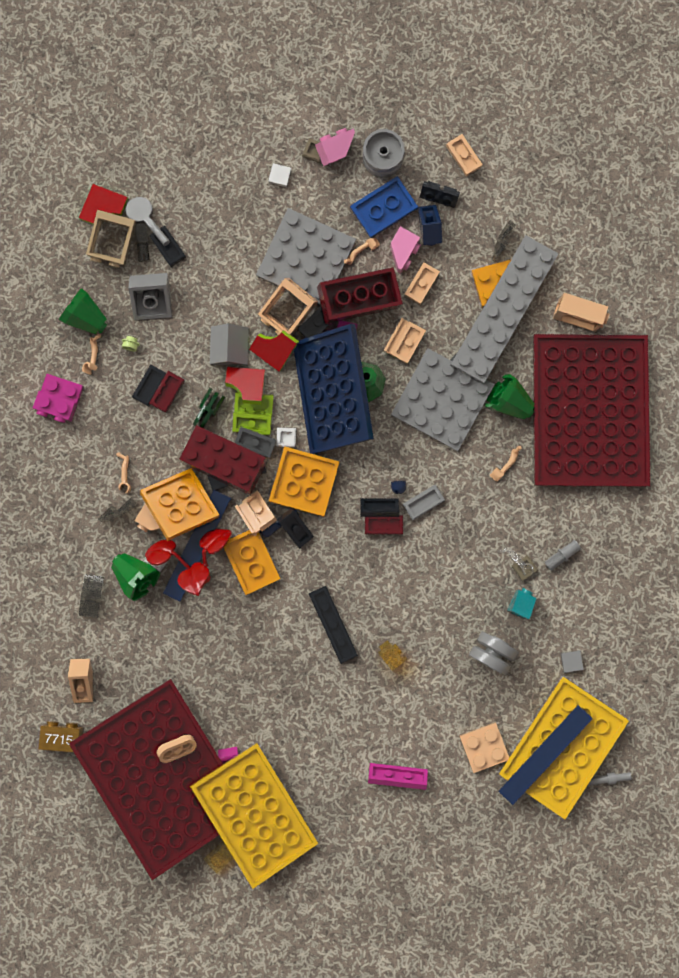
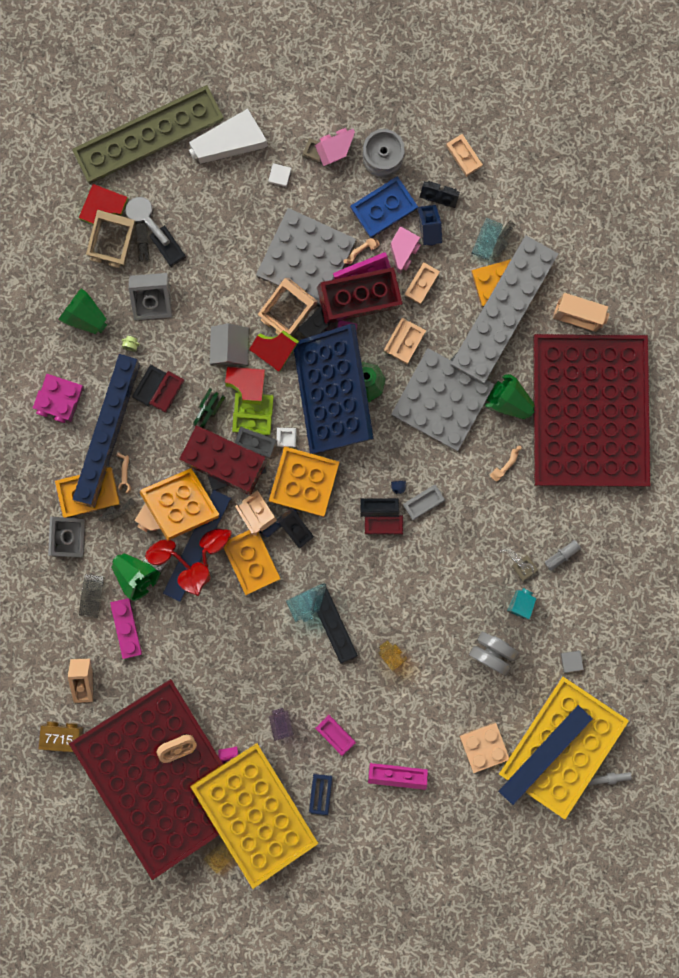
light nougat piece [82,333,101,375] -> none
none -> light grey slope [48,517,85,557]
none -> light orange plate [55,467,121,518]
none -> olive plate [72,85,224,184]
none -> dark blue brick [72,354,140,508]
none -> dark pink plate [110,598,142,659]
none -> white slope [189,109,268,164]
none -> clear purple slope [269,707,295,741]
none -> clear light blue slope [286,583,326,622]
none -> dark blue tile [309,773,333,815]
none -> dark pink tile [315,715,356,756]
none -> dark pink plate [333,252,391,279]
none -> clear light blue plate [471,218,503,261]

